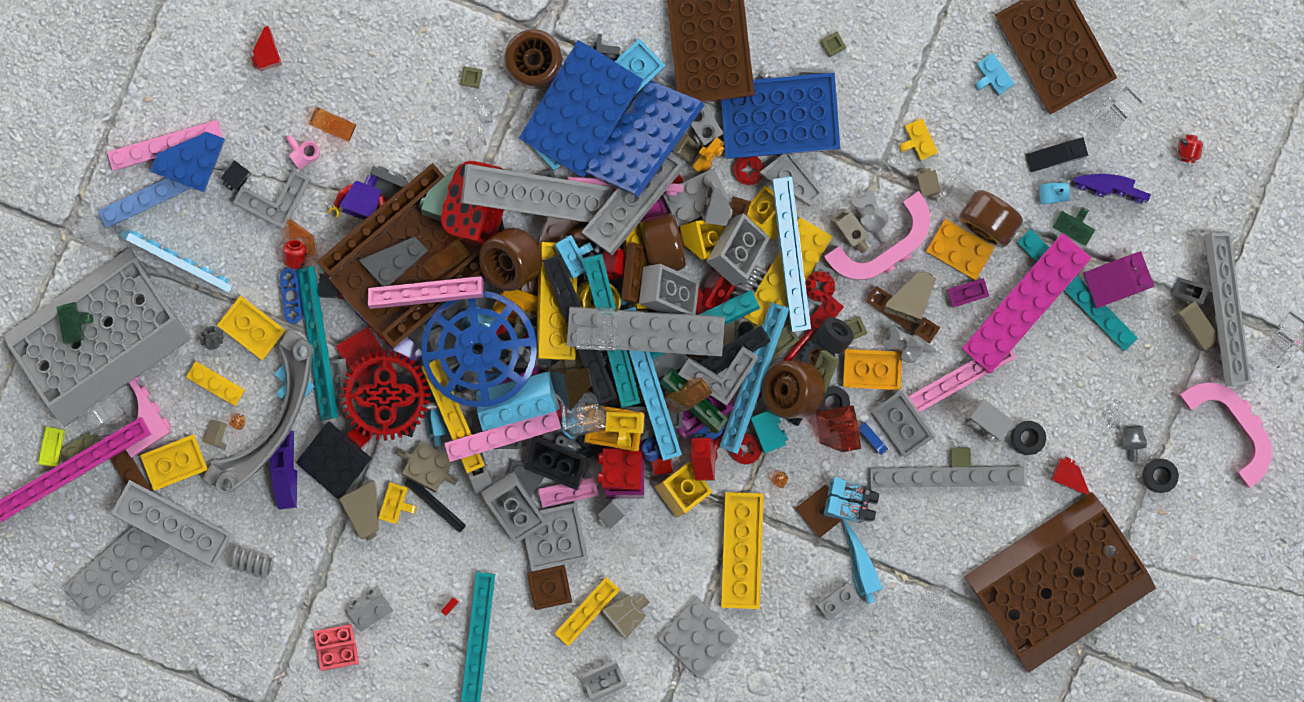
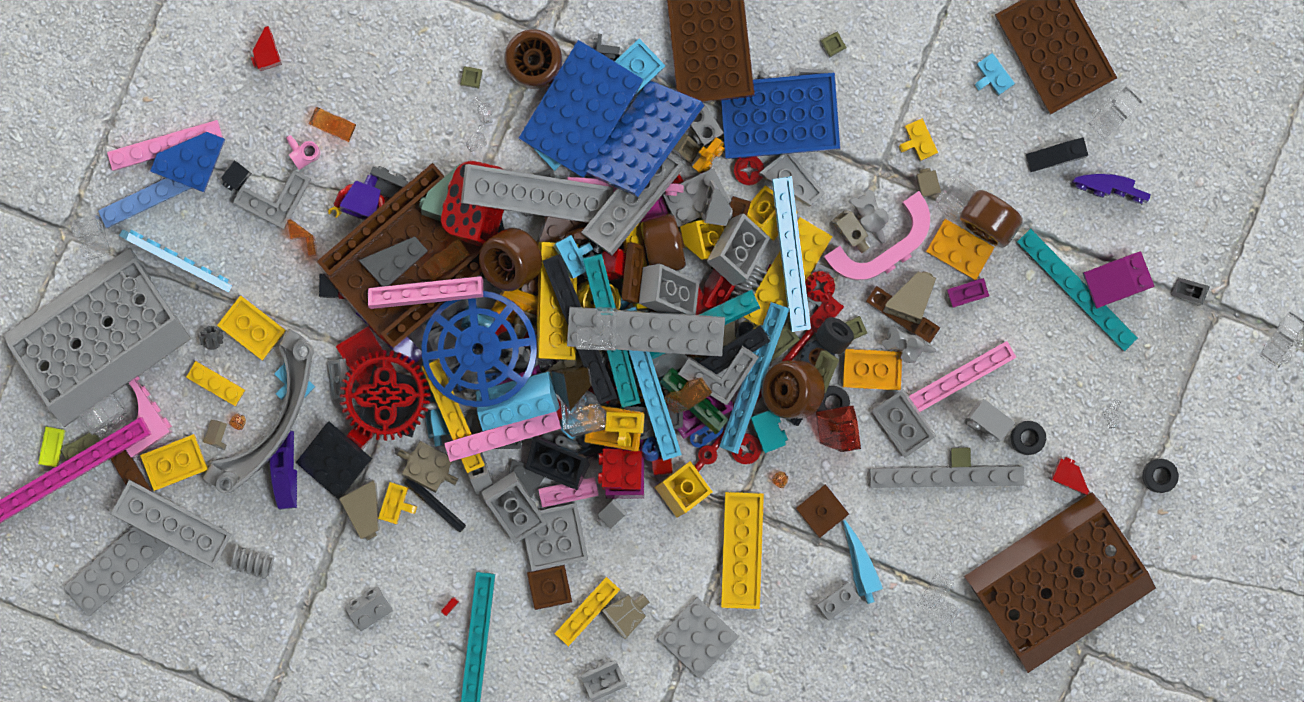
clear green plate [56,302,94,345] -> none
blue beam [280,268,303,324] -> none
red head [282,240,307,269] -> none
teal plate [297,266,338,421] -> none
coral slope [314,624,359,671] -> none
red slope [691,438,715,481] -> none
hips [824,477,880,523] -> none
blue beam [857,422,888,455] -> none
dark pink plate [961,233,1091,374] -> none
medium azure piece [1039,182,1070,205] -> none
clear green plate [1052,207,1095,247] -> none
dark grey piece [1120,425,1147,462] -> none
dark tan slope [1174,301,1218,351] -> none
red head [1177,134,1203,163] -> none
bright pink arch [1178,383,1272,488] -> none
light grey plate [1204,232,1251,387] -> none

